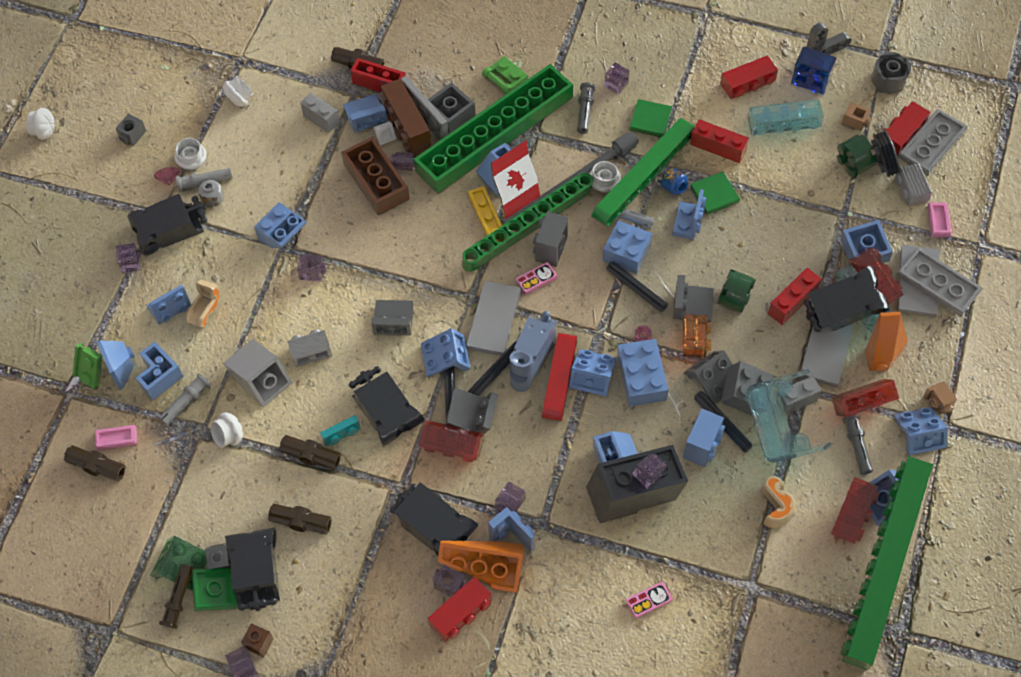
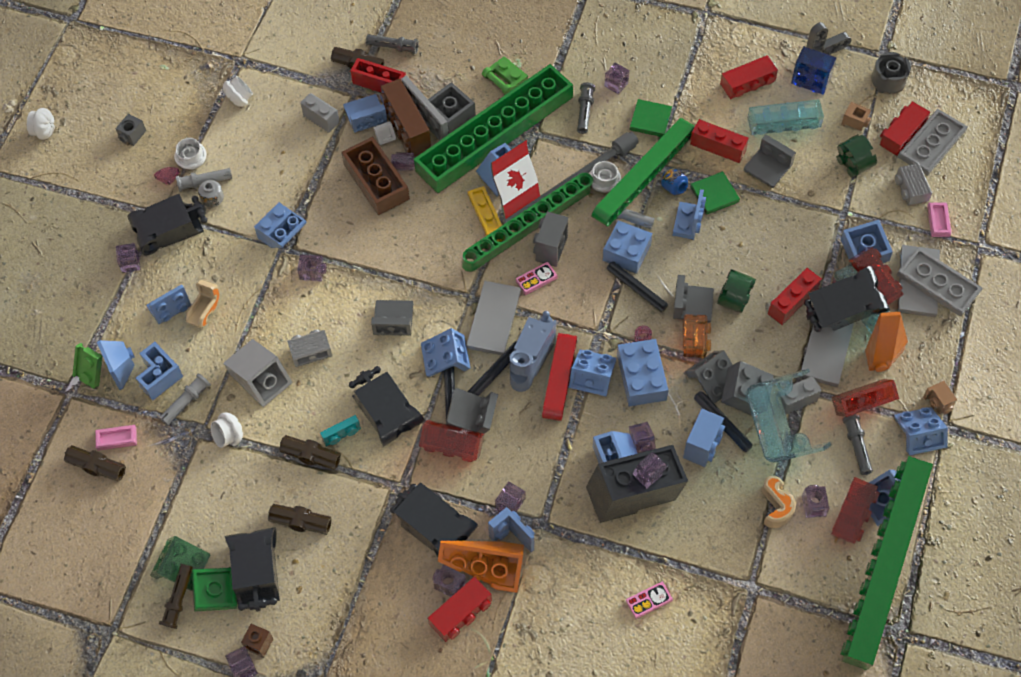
dark grey brick [205,543,230,569] -> none
black brick [871,129,902,178] -> none
none -> dark grey pin [366,34,419,54]
none -> clear purple bracket [629,421,656,453]
none -> dark grey bracket [744,134,796,188]
none -> brick [802,485,830,518]

